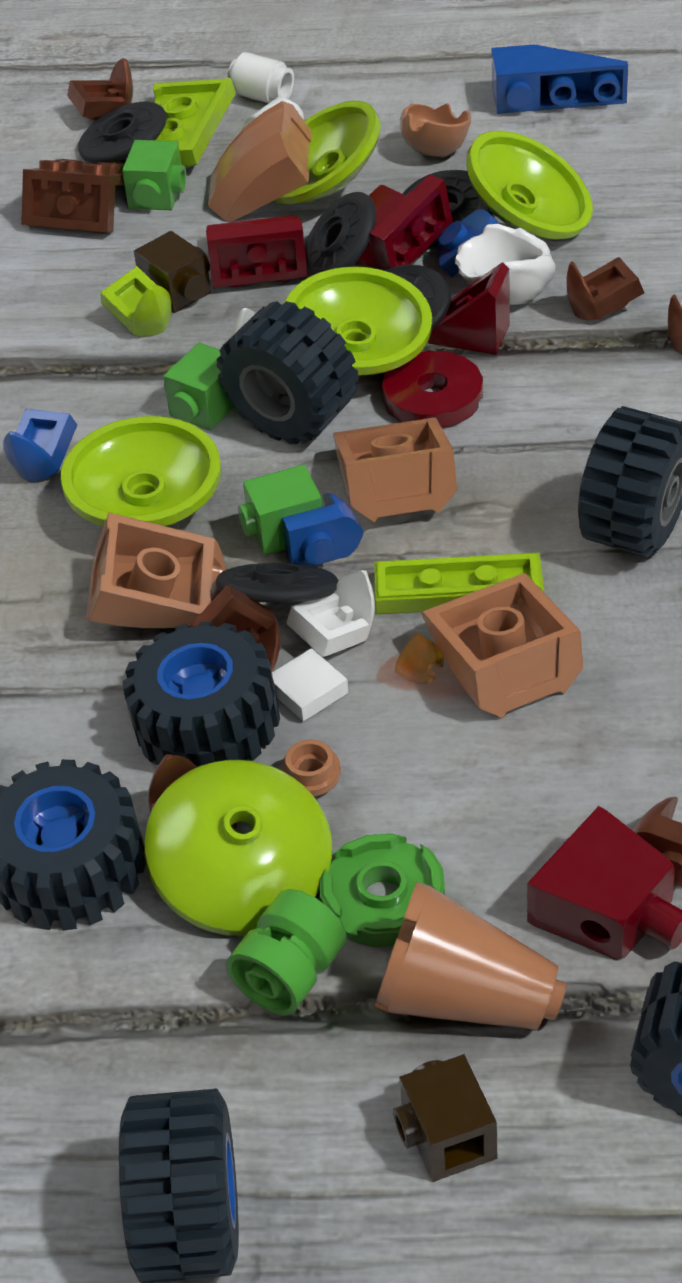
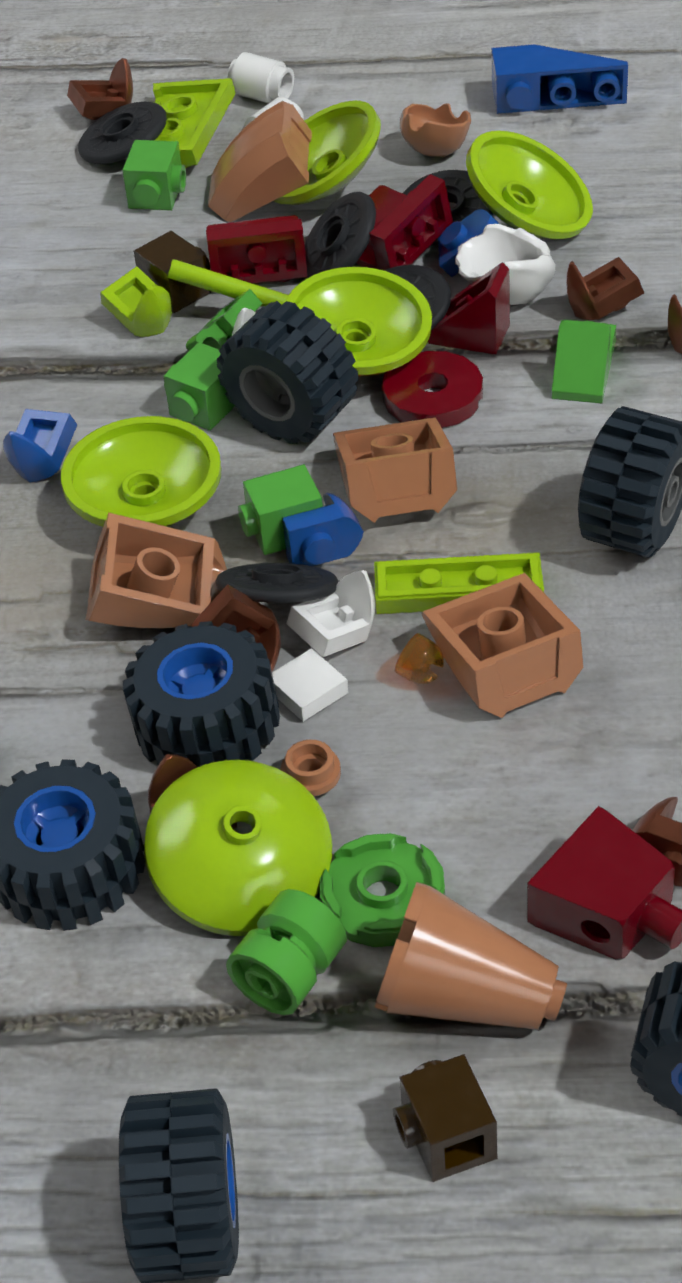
copper bracket [21,159,125,233] -> none
none -> lime bar [168,259,288,307]
none -> bright green plate [186,289,263,351]
none -> bright green slope [552,320,616,404]

